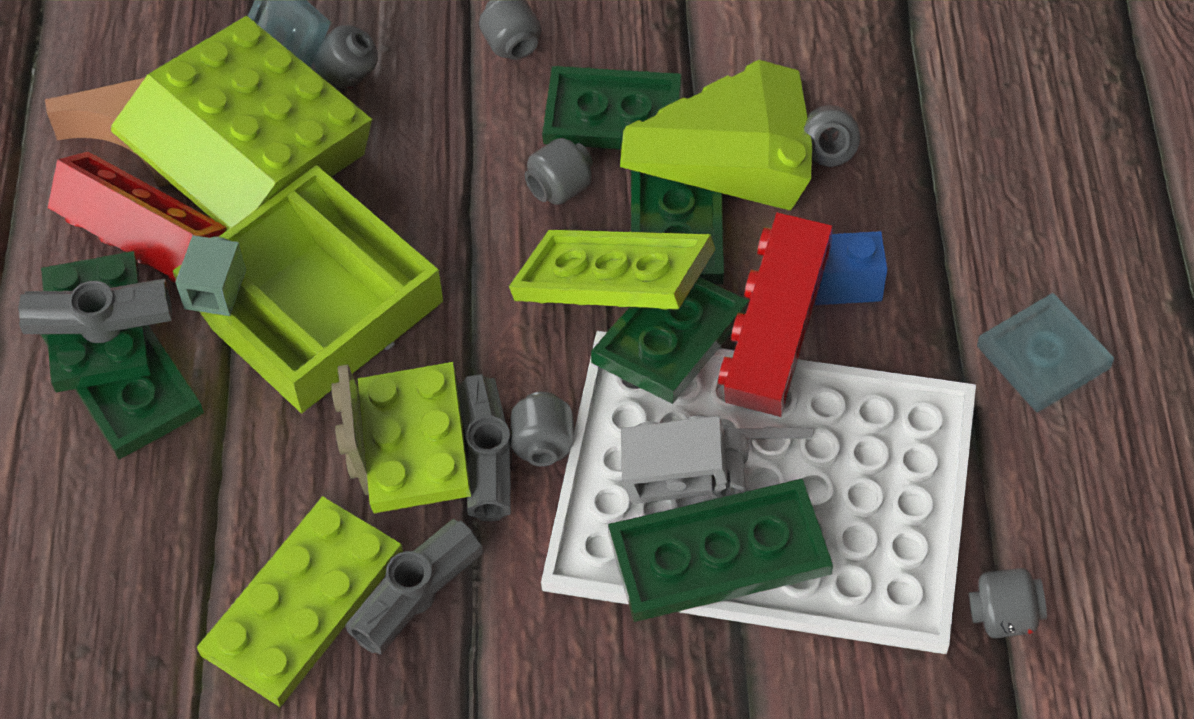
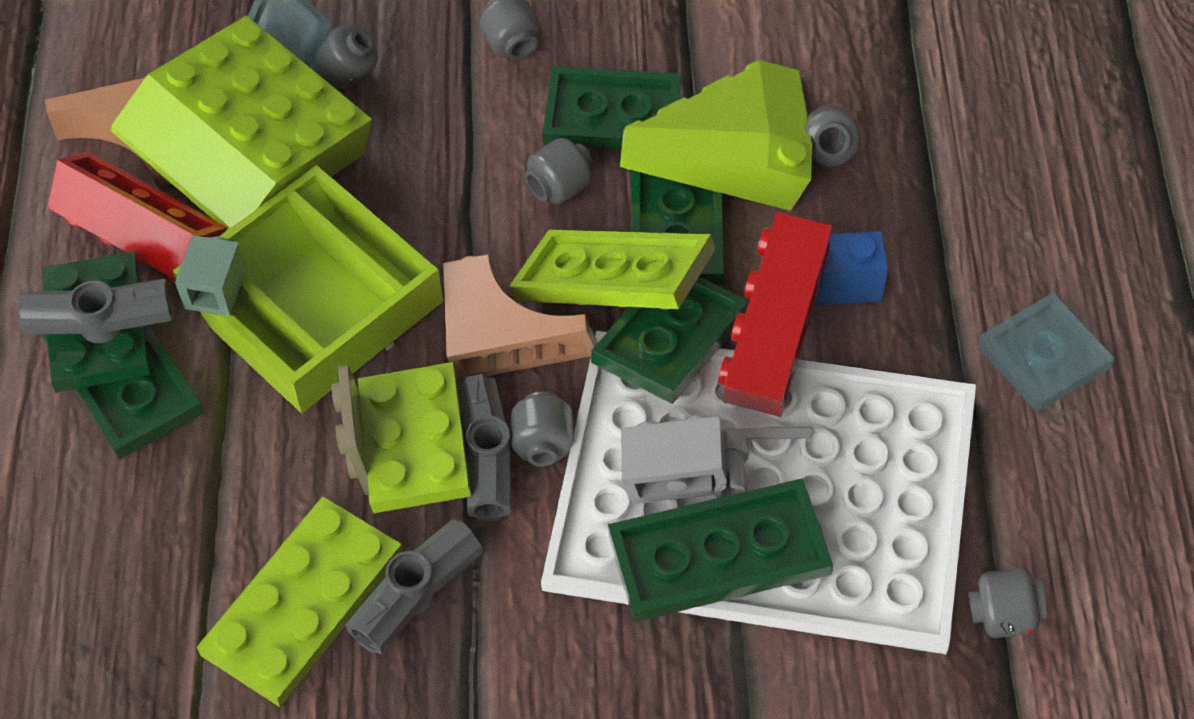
none -> nougat arch [443,254,597,381]

